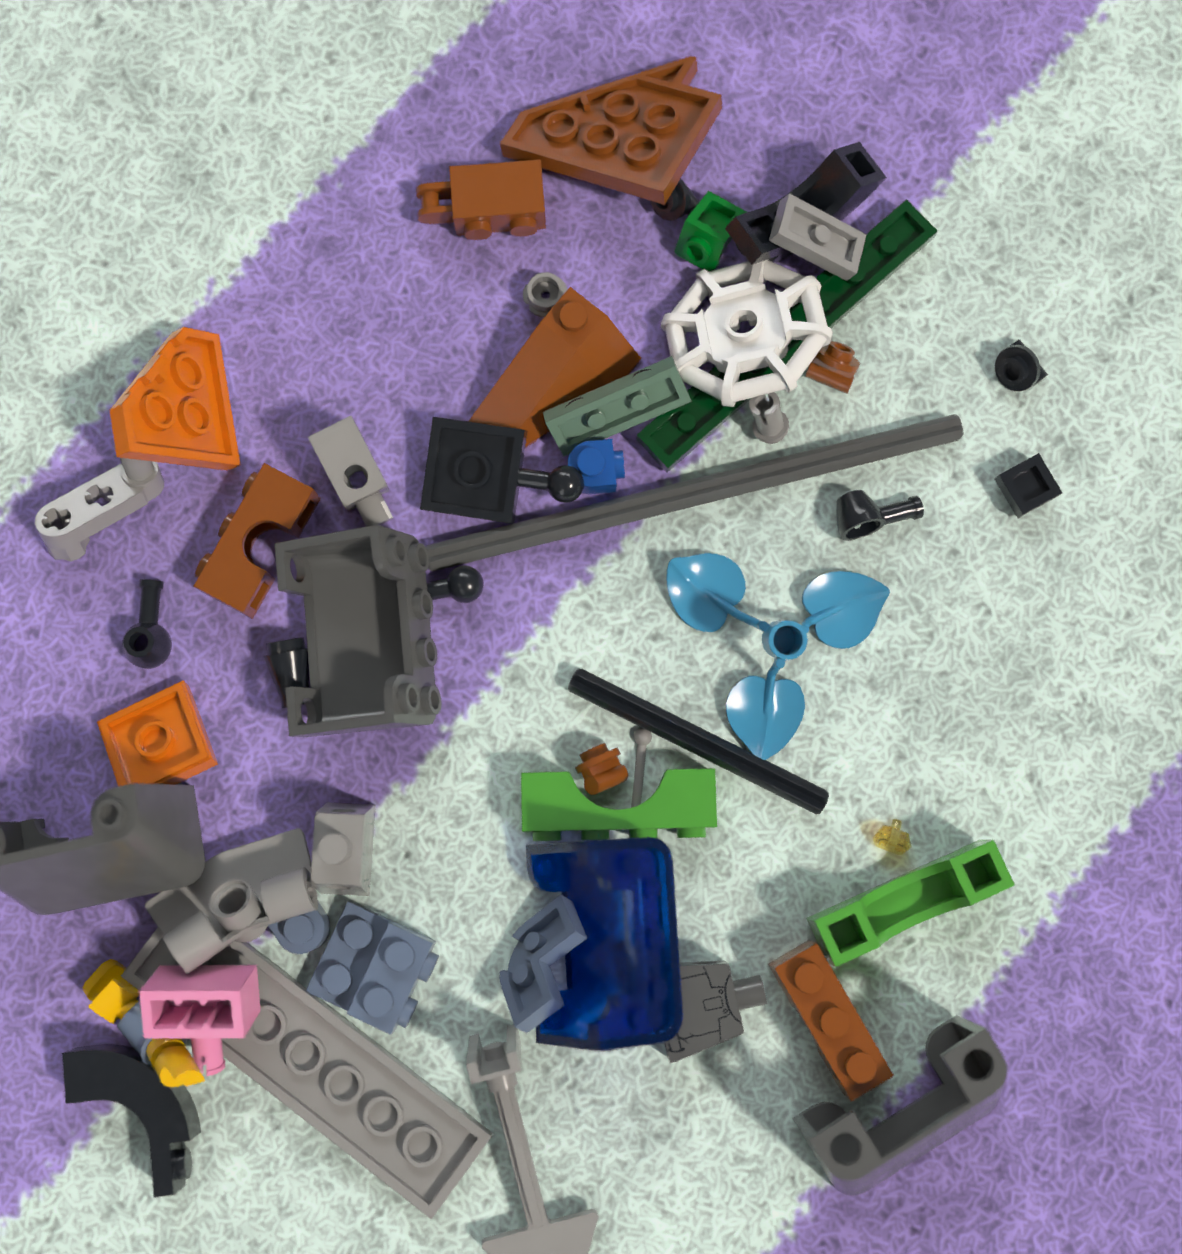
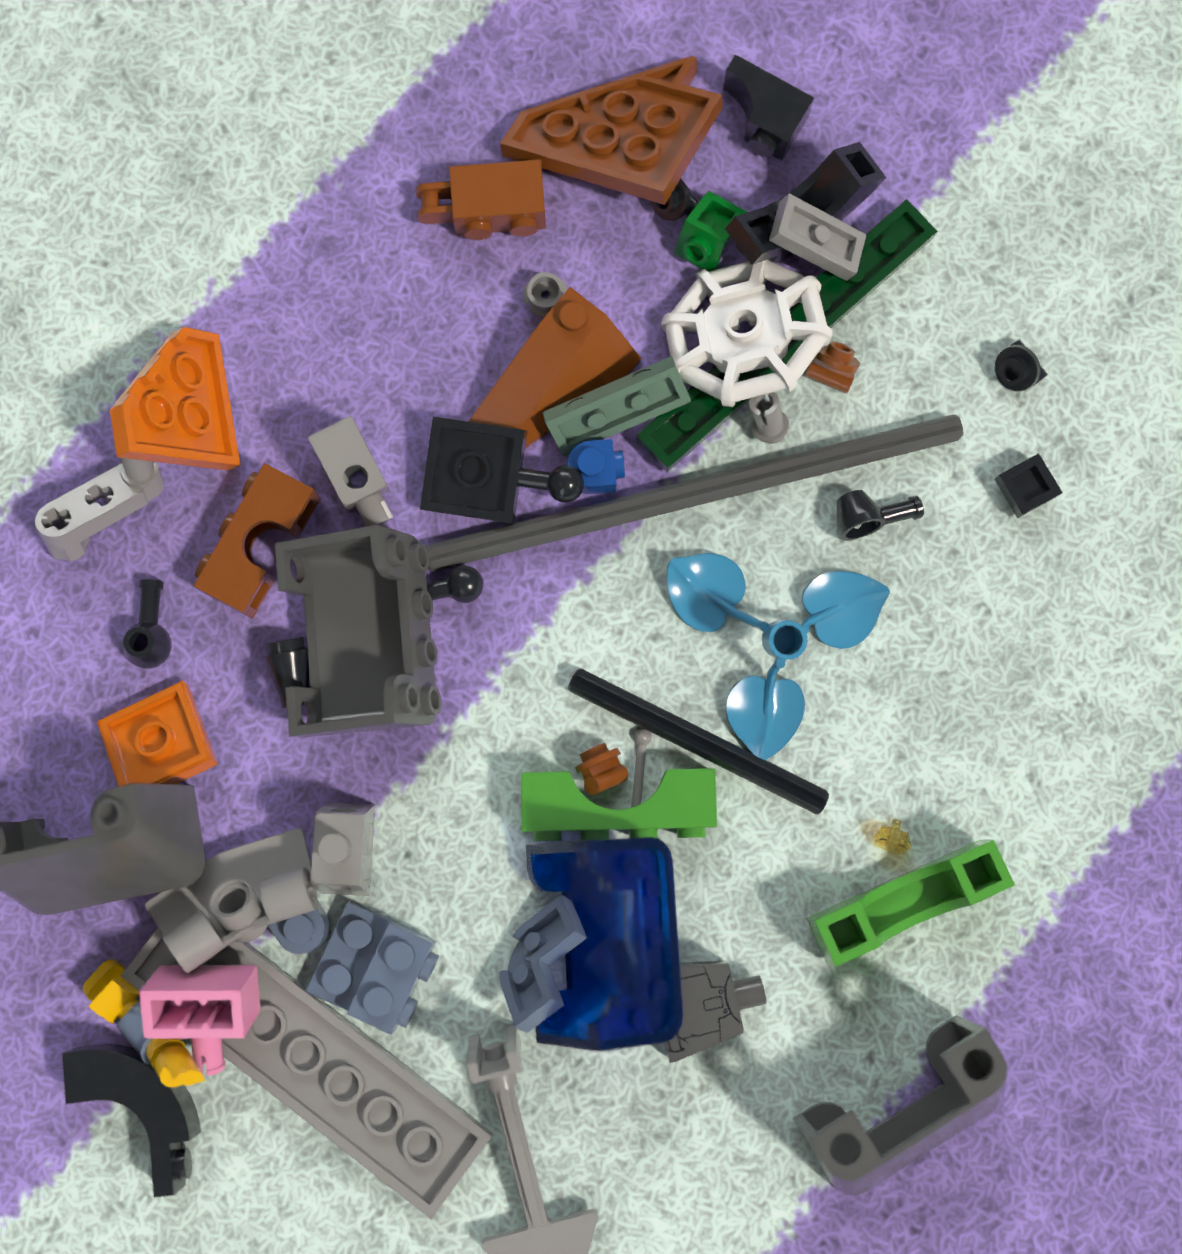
dark orange arch [768,940,894,1102] -> none
none -> black arch [723,54,814,161]

